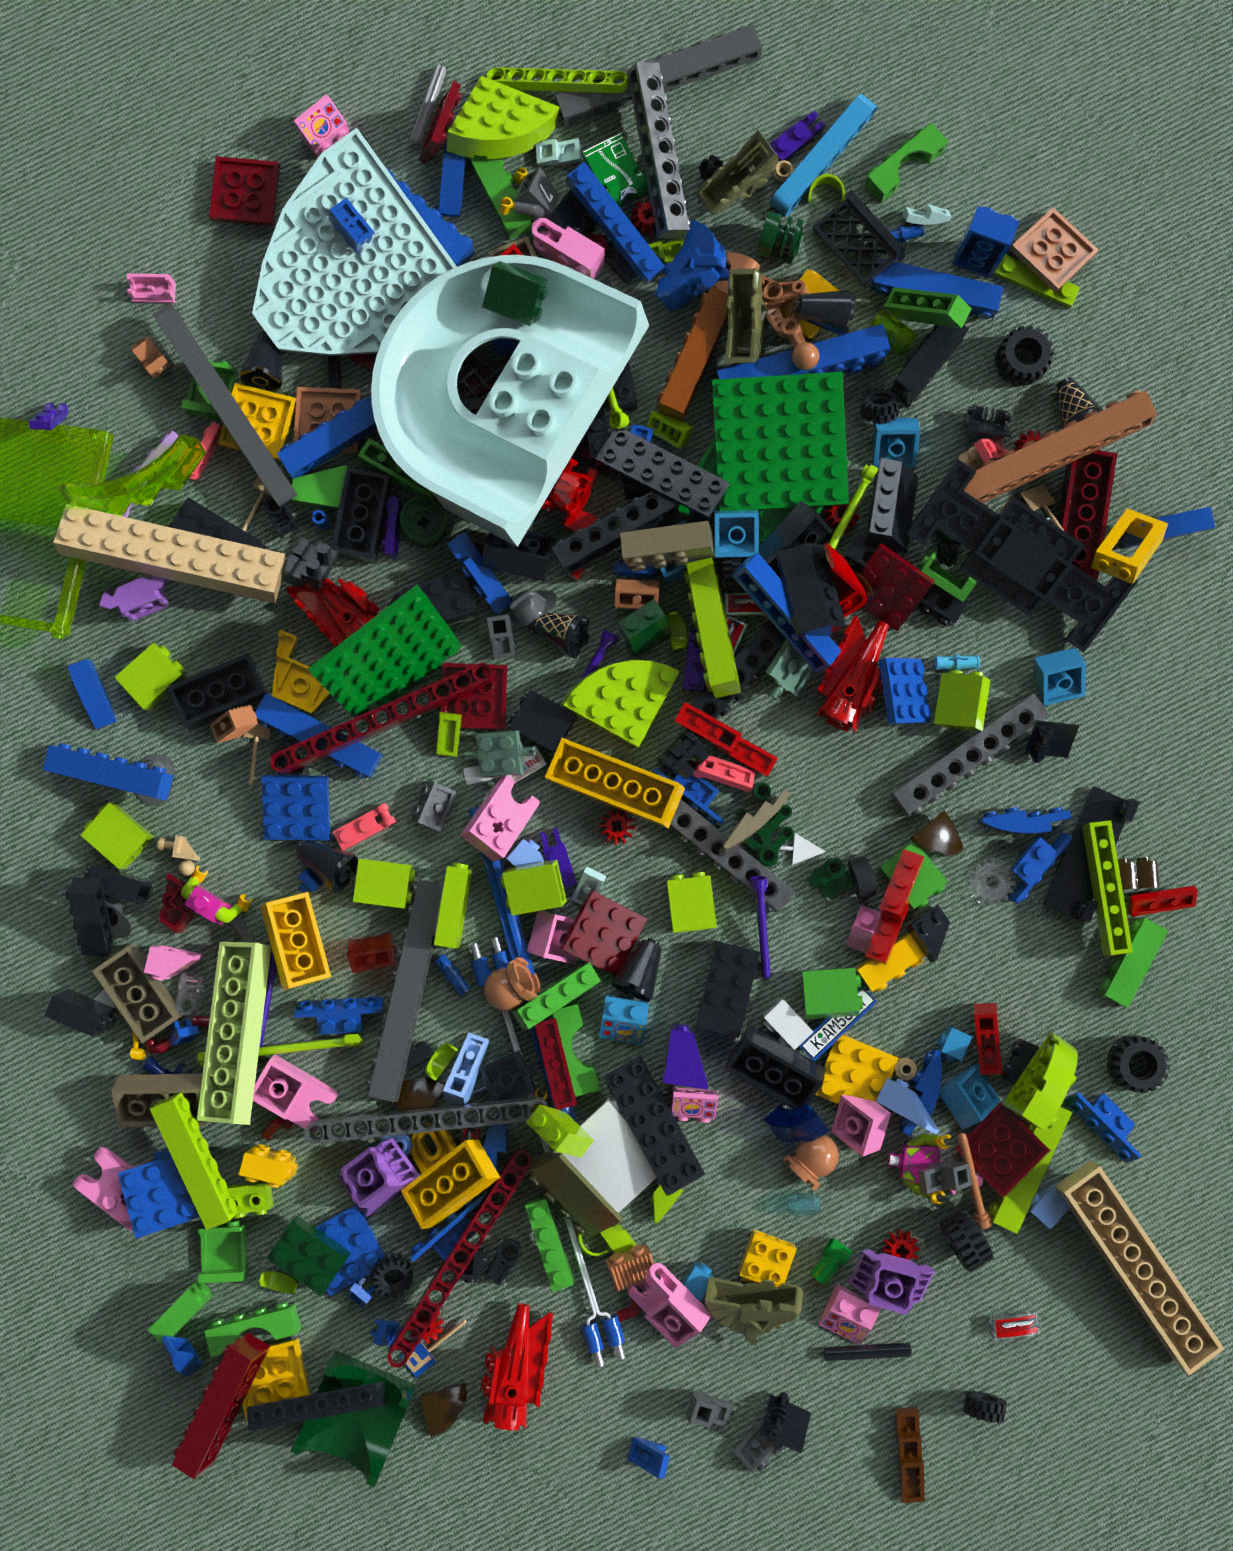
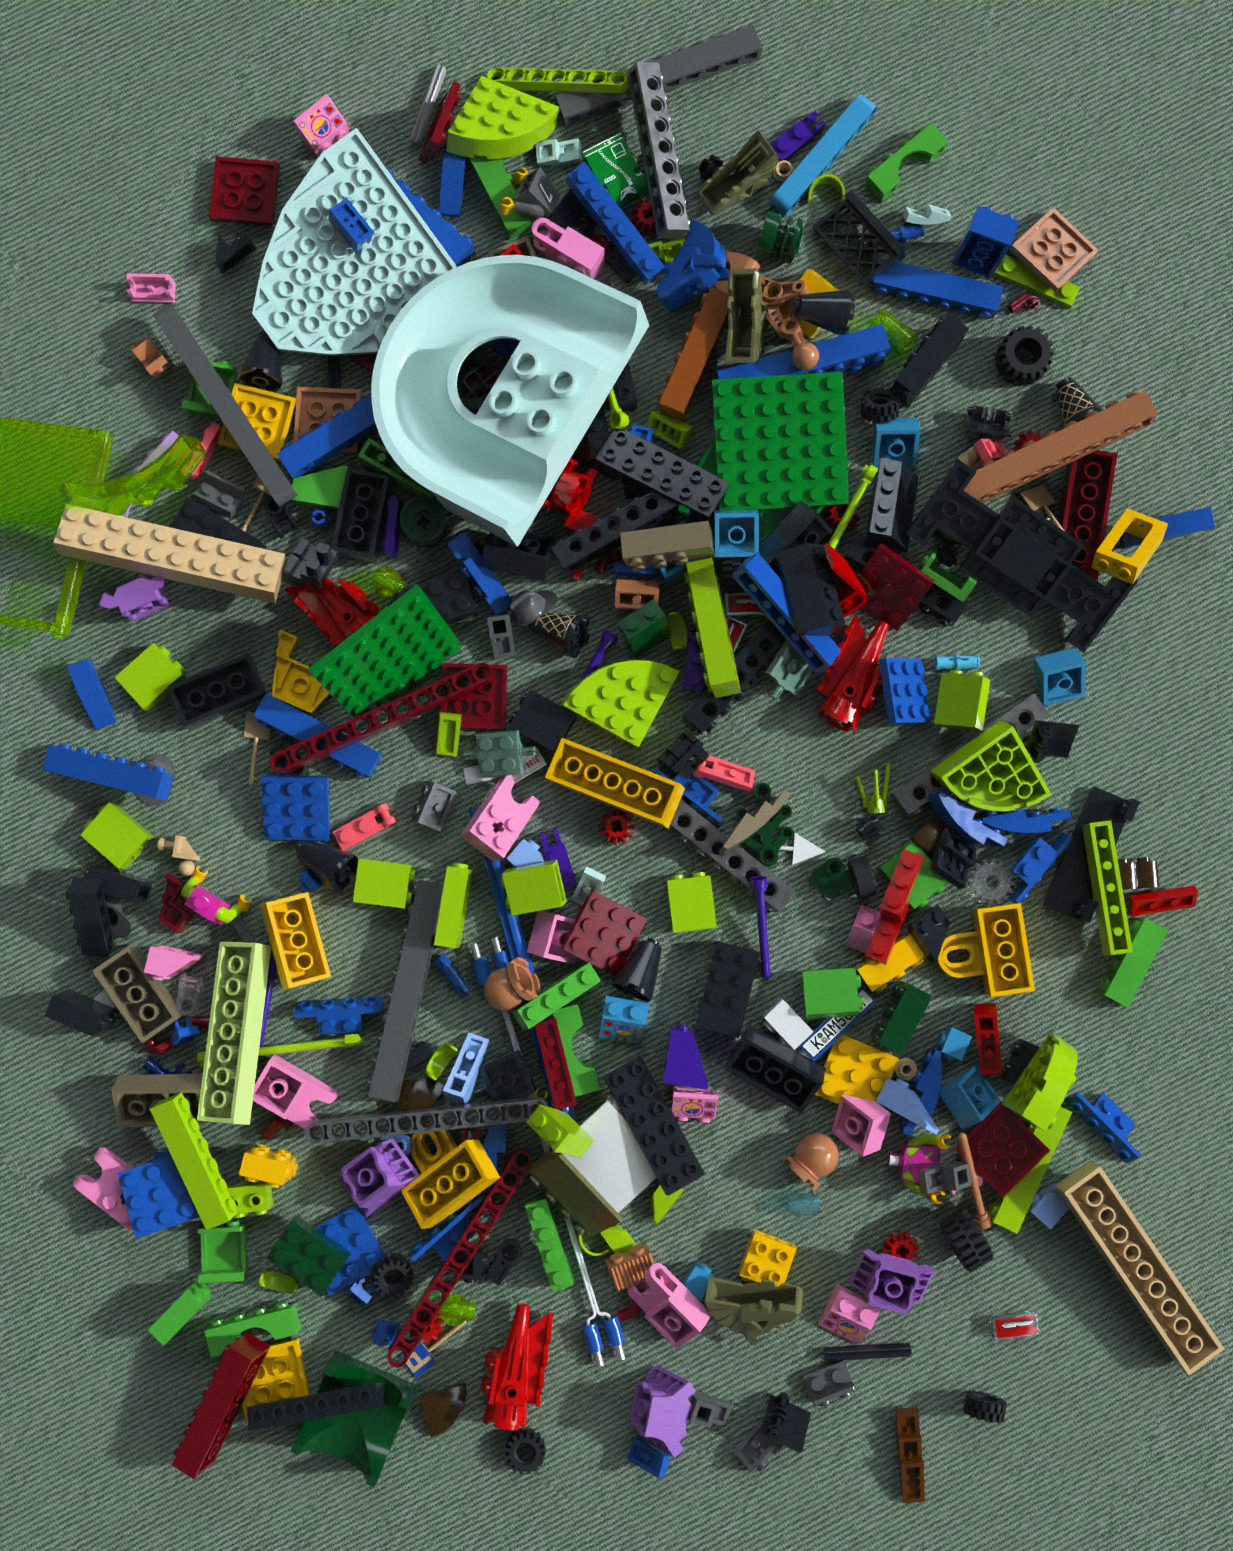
dark purple hinge [29,403,68,430] -> none
yellow hand [130,1030,146,1061] -> none
blue slope [161,1335,204,1376] -> none
nougat brick [210,705,258,743] -> none
clear red brick [347,933,397,973] -> none
dark green brick [482,261,548,326] -> none
red bracket [674,702,778,777] -> none
clear blue brick [763,1103,829,1144] -> none
green piece [810,1237,852,1286] -> none
bright green brick [884,287,972,328] -> none
black tyre [1107,1035,1170,1093] -> none
none -> dark grey bracket [192,471,245,518]
none -> black slope [215,234,256,274]
none -> clear neon green piece [372,567,408,596]
none -> clear neon green piece [439,1294,476,1326]
none -> black tyre [505,1428,546,1474]
none -> dark red arm [594,549,623,575]
none -> medium lavender slope [629,1365,696,1458]
none -> dark grey bracket [802,1360,856,1406]
none -> lime plant [855,763,891,814]
none -> black gear [856,815,883,842]
none -> dark green brick [871,981,933,1055]
none -> slope [928,790,1008,847]
none -> lime brick [930,720,1052,811]
none -> black slope [930,827,976,889]
none -> yellow brick [937,903,1035,997]
none -> dark red arm [1007,294,1041,314]

